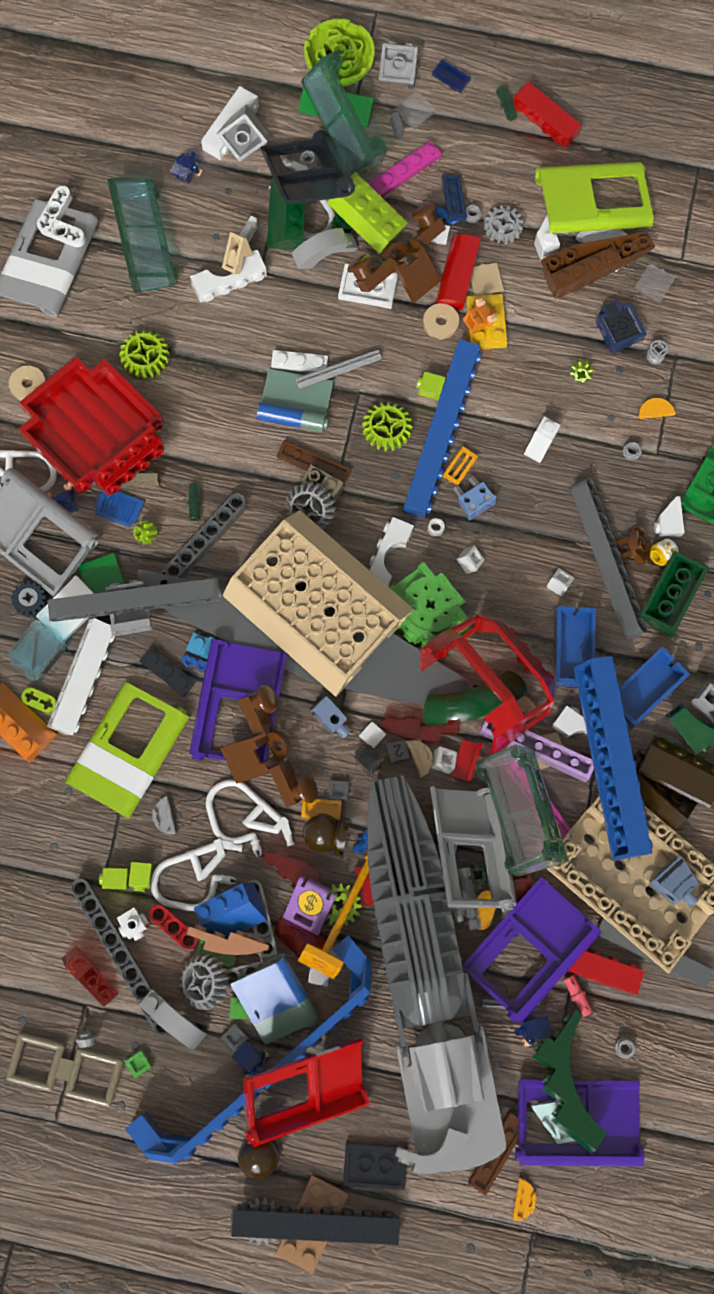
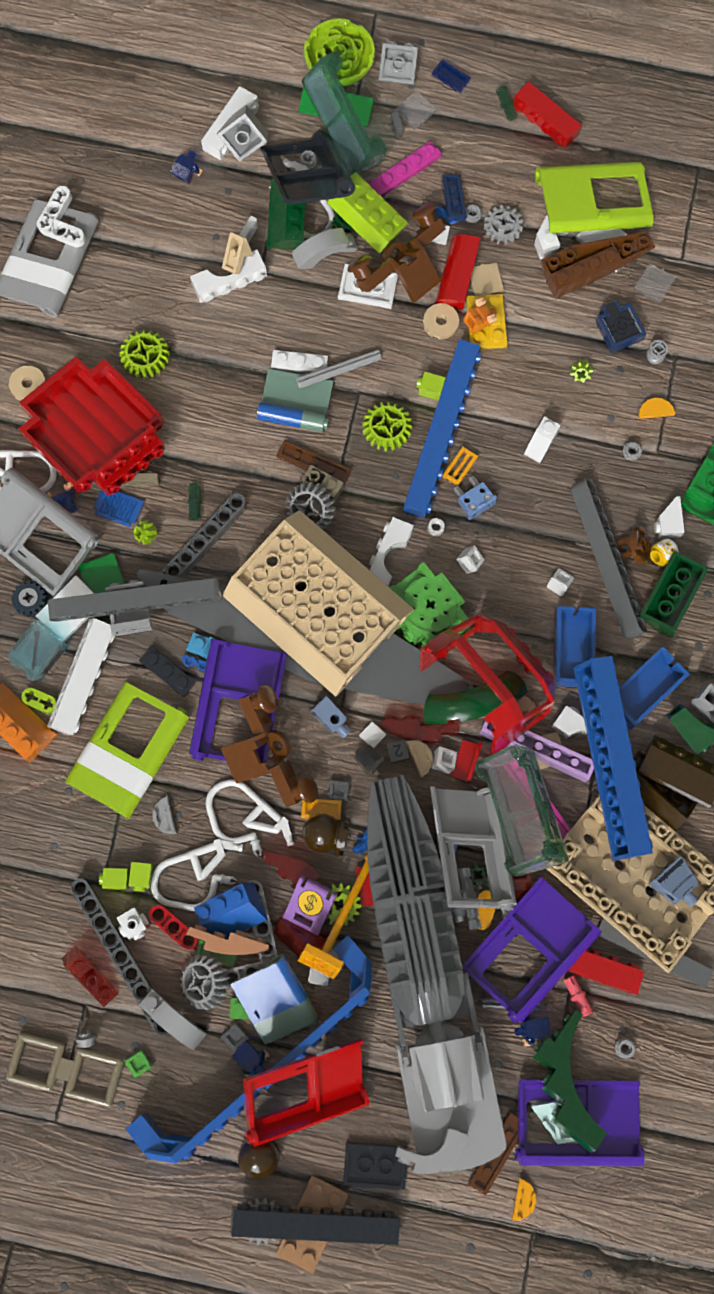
windscreen [107,177,179,294] -> none

